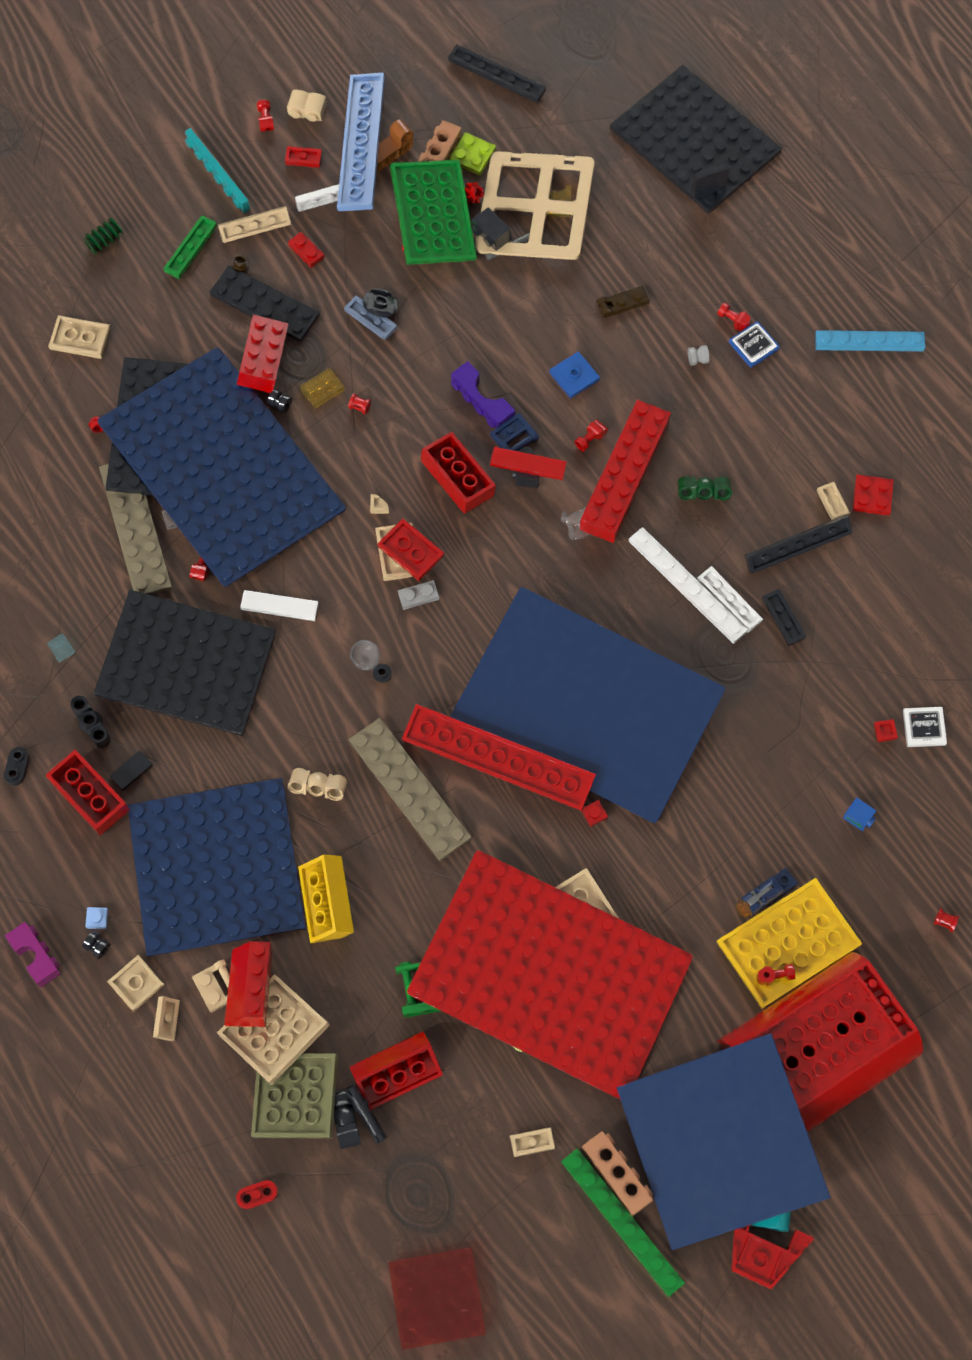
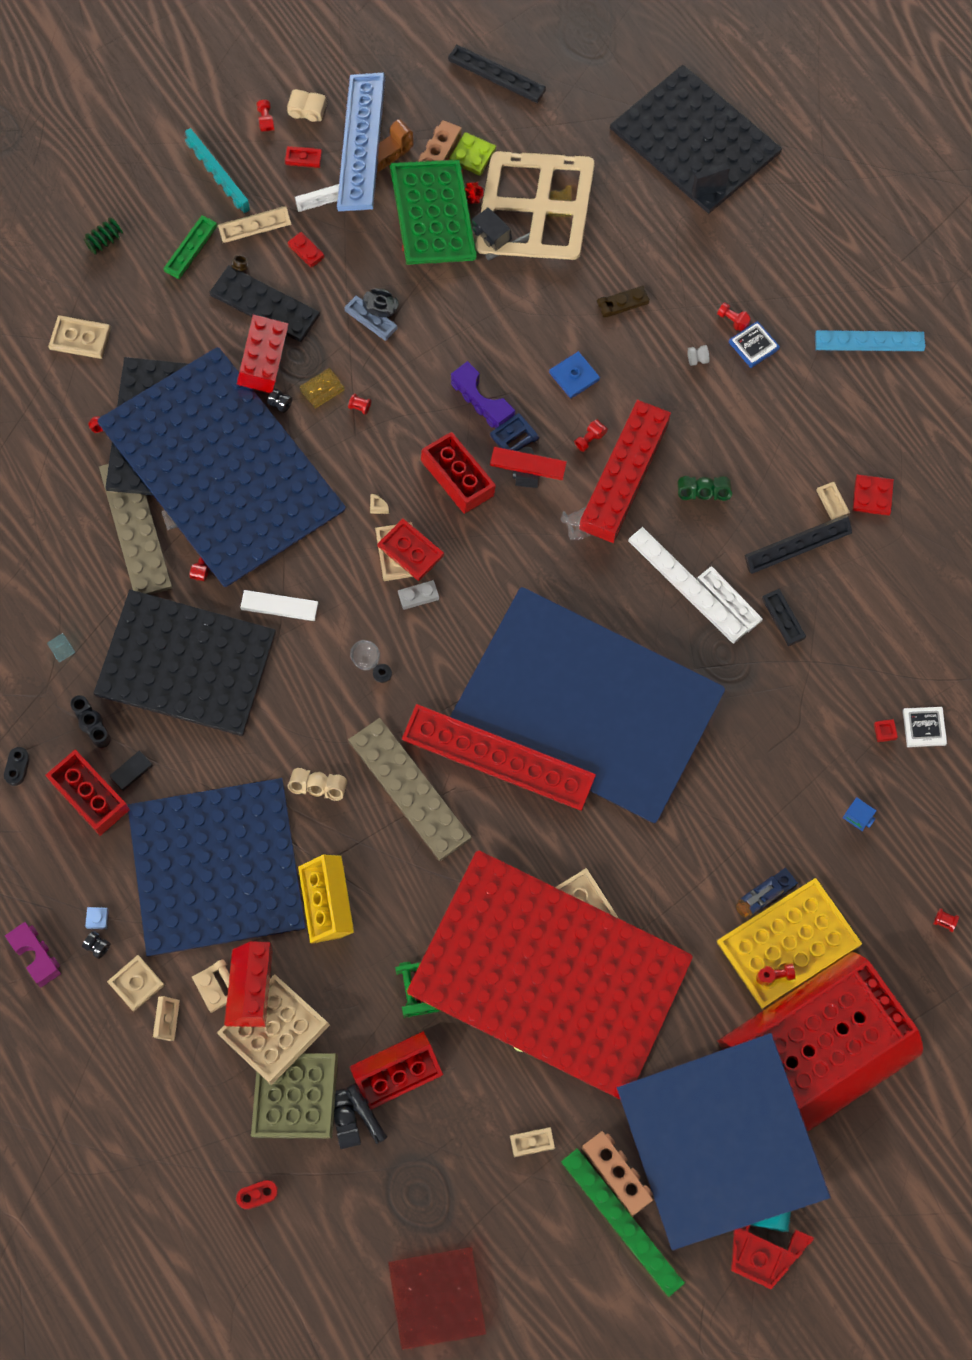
red plate [582,800,608,827] -> none

